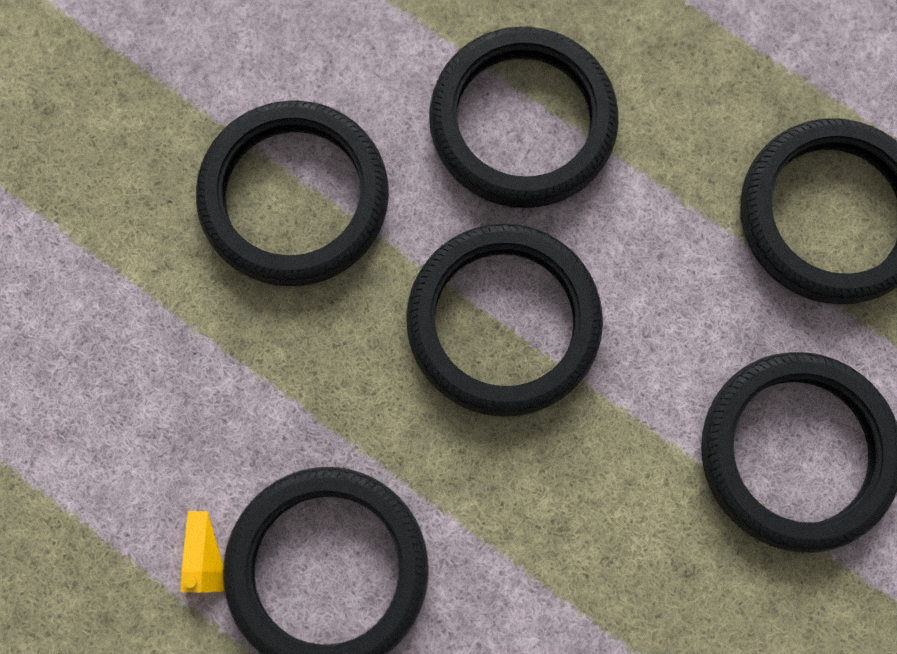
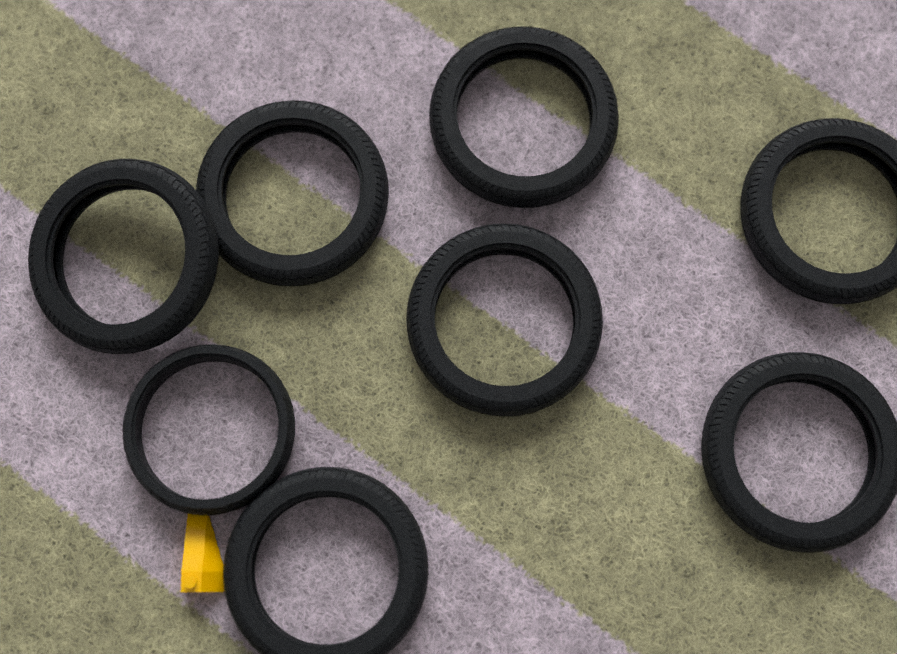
none -> black tyre [28,159,219,354]
none -> black tyre [123,344,295,516]

